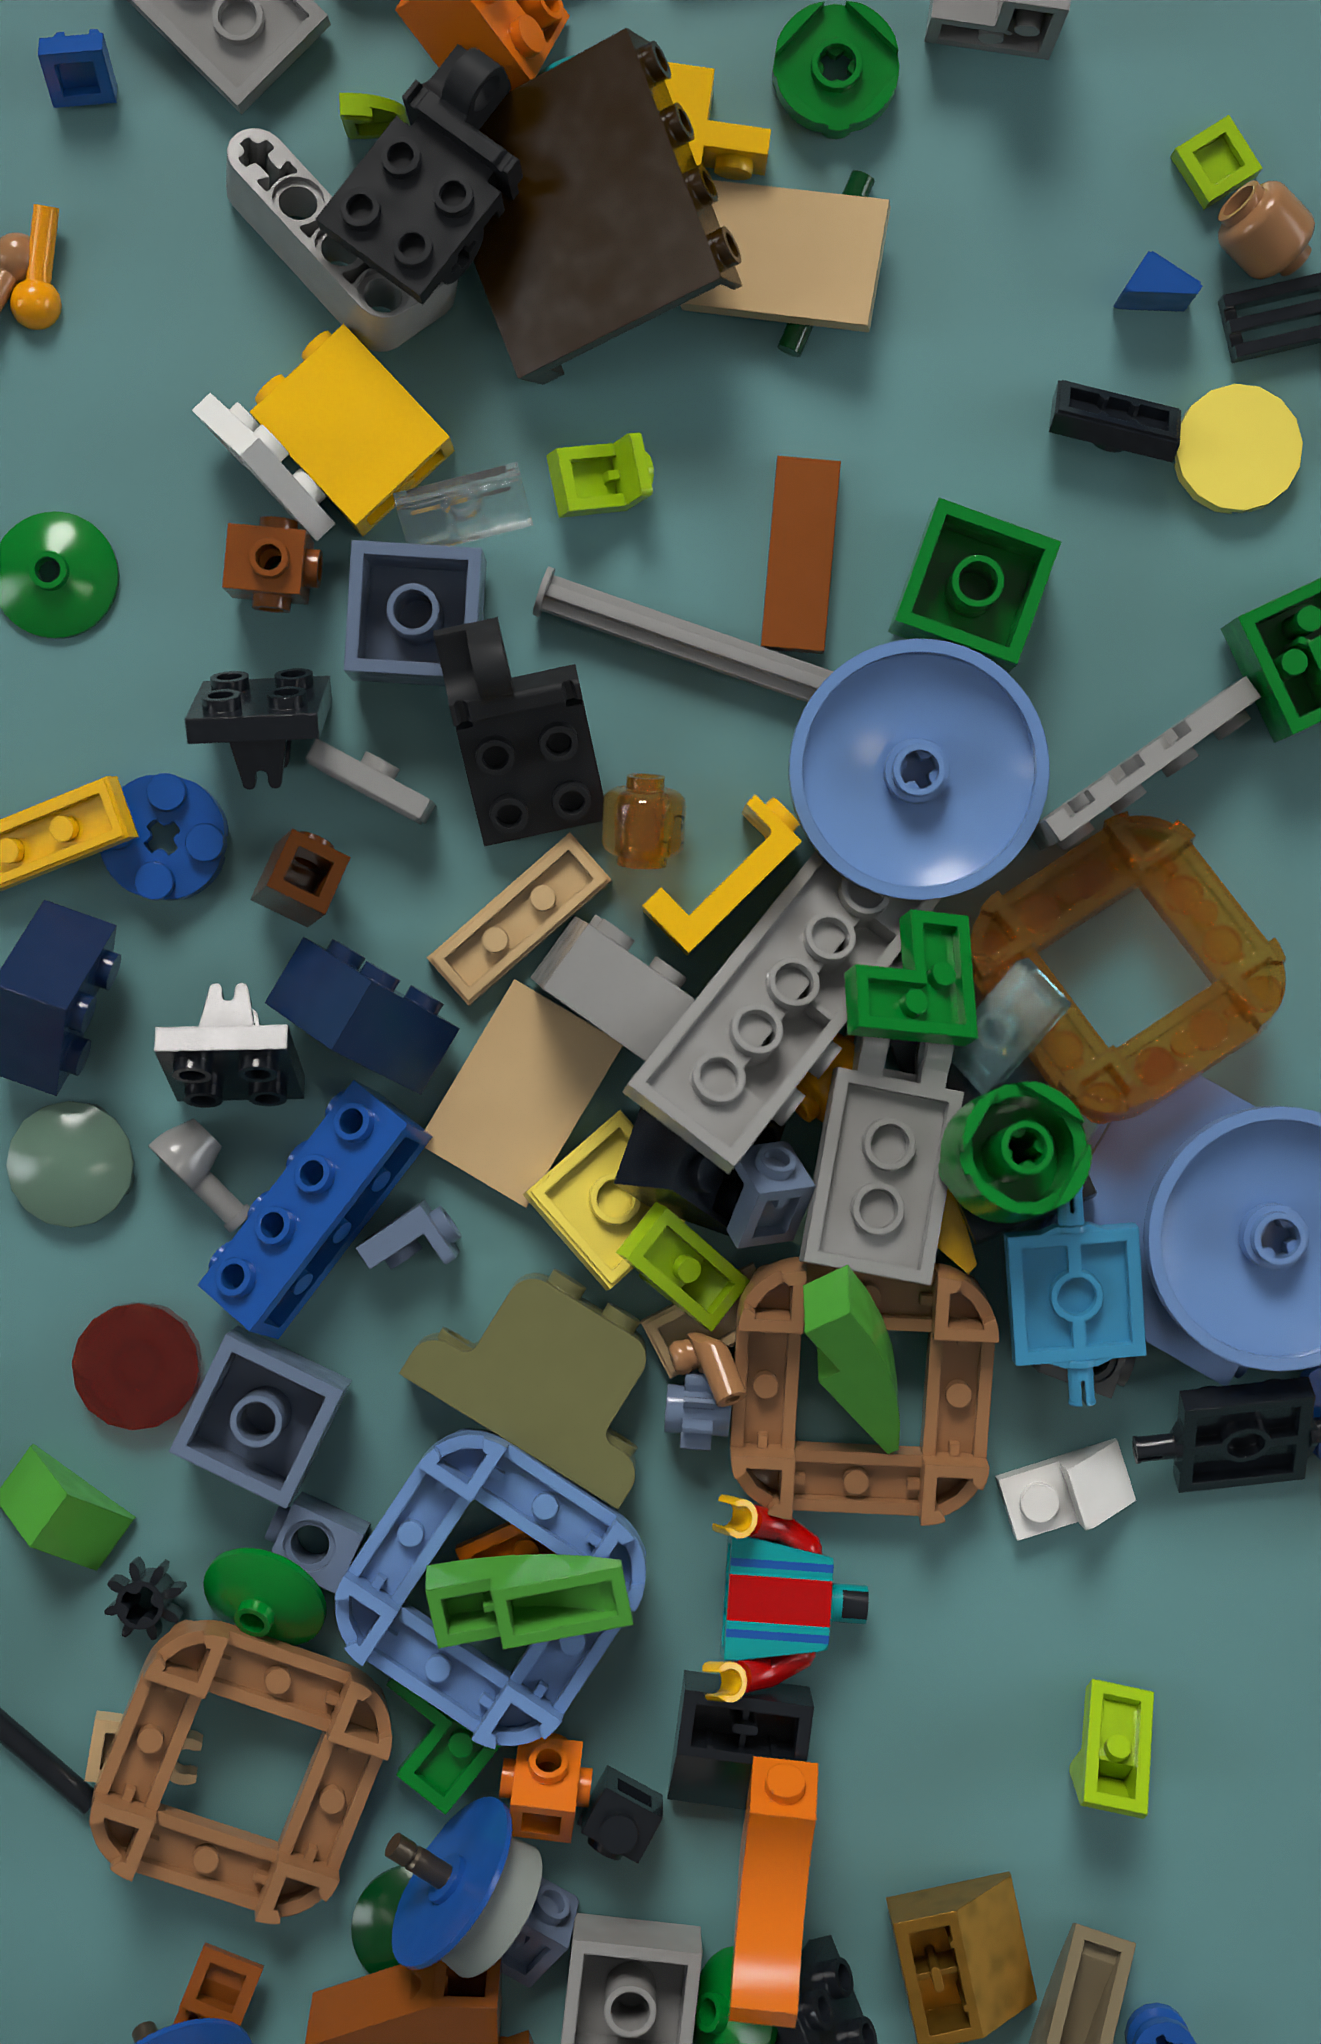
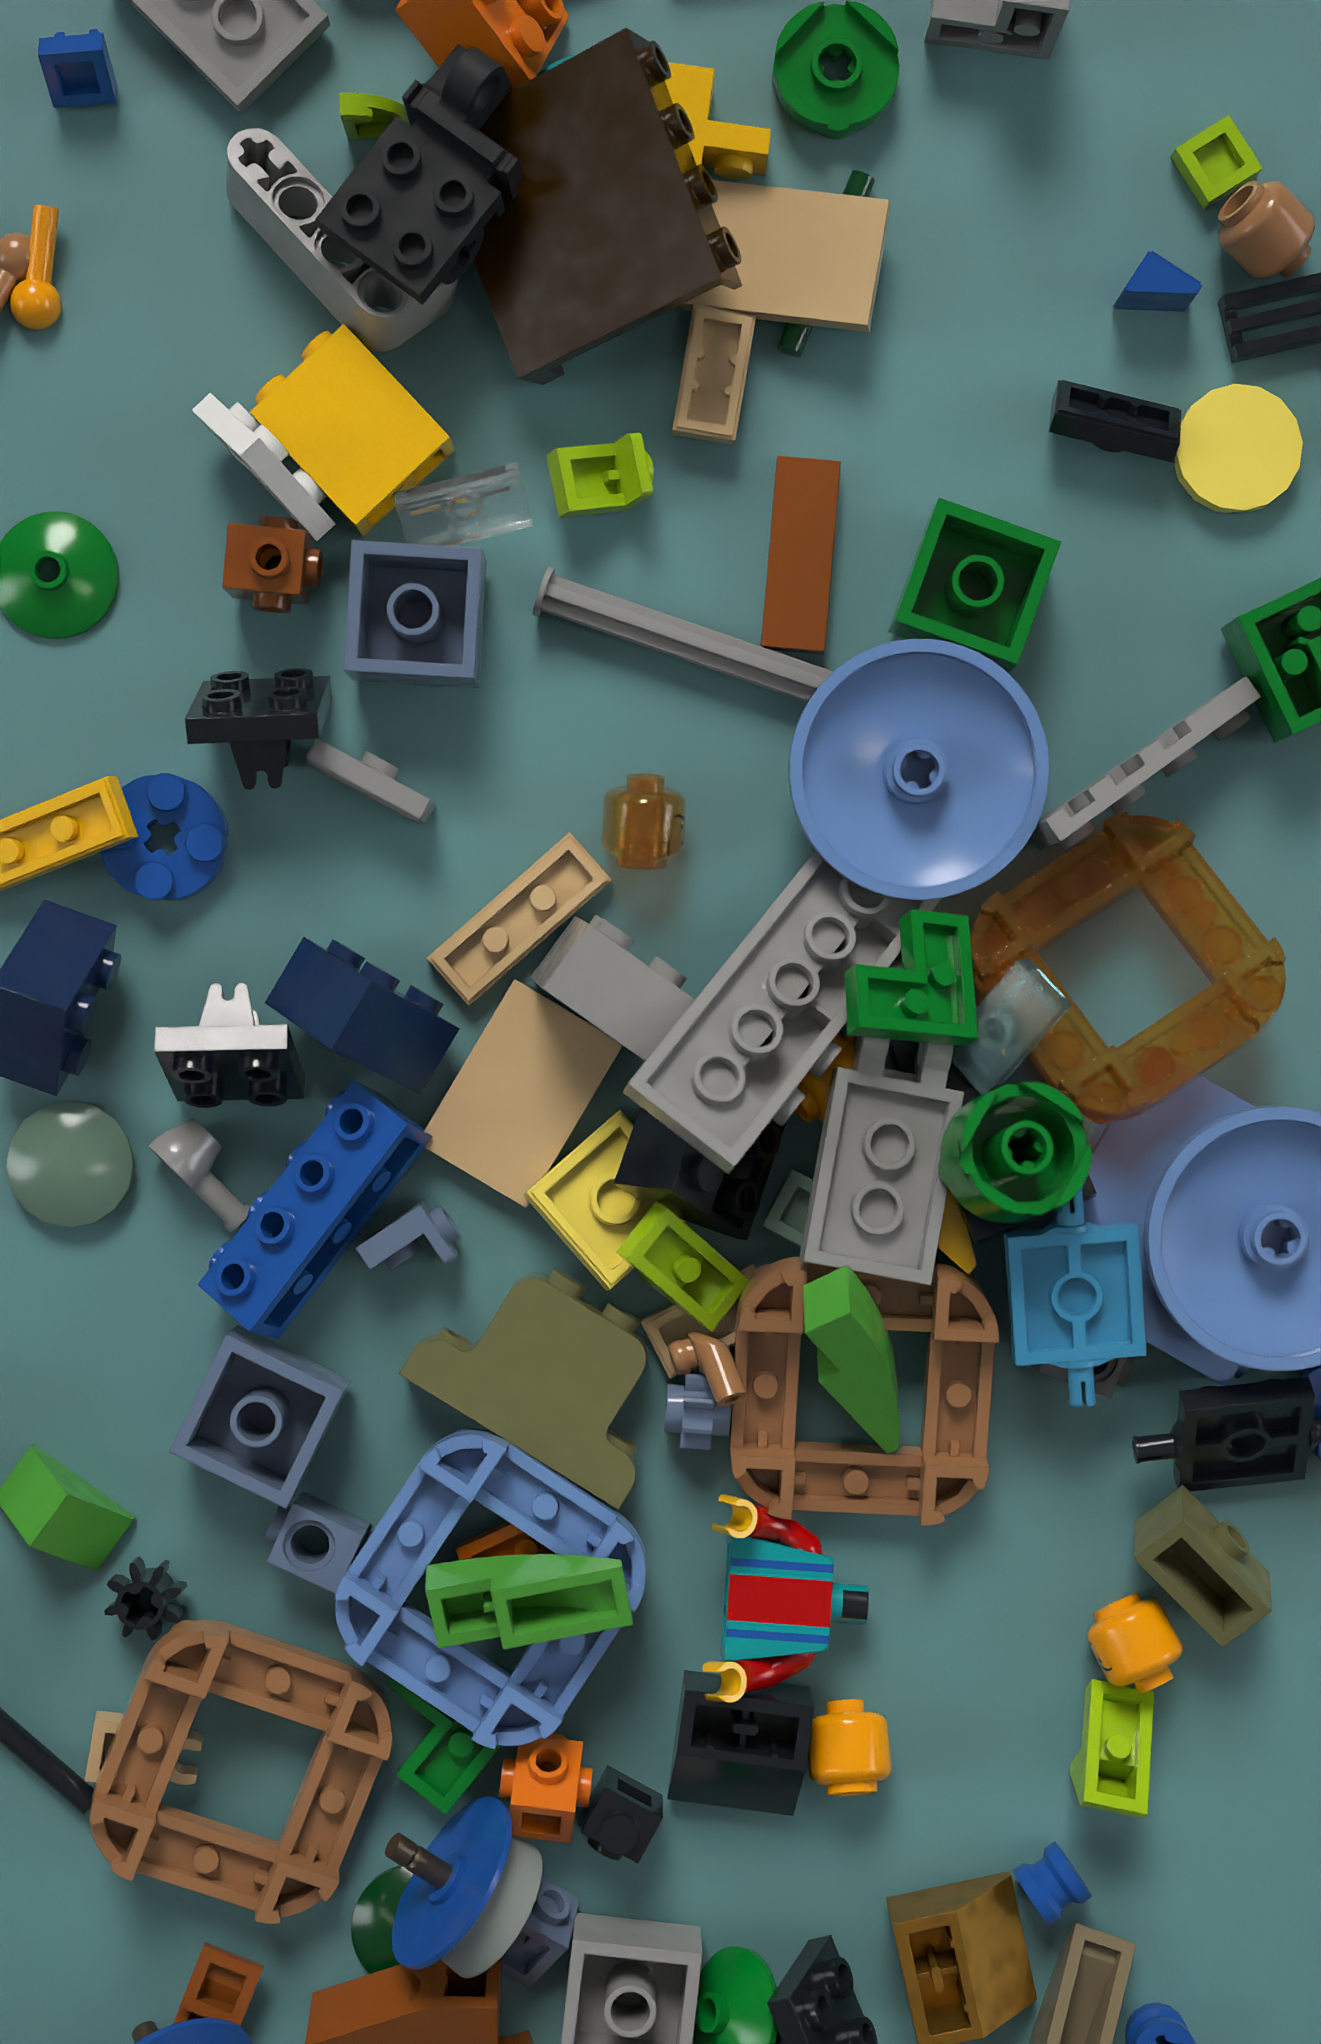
clear red tile [72,1302,201,1430] -> none
green dish [203,1548,327,1646] -> none
reddish brown brick [250,828,351,928] -> none
black plate [433,617,609,846] -> none
yellow panel [642,795,801,956] -> none
sand blue bracket [726,1141,816,1249] -> none
orange arch [729,1756,819,2028] -> none
white slope [995,1438,1136,1541] -> none
none -> tan plate [672,304,756,446]
none -> light orange head [808,1699,892,1796]
none -> blue wheel [1013,1841,1092,1926]
none -> light orange head [1087,1591,1183,1694]
none -> olive brick [1134,1484,1272,1648]

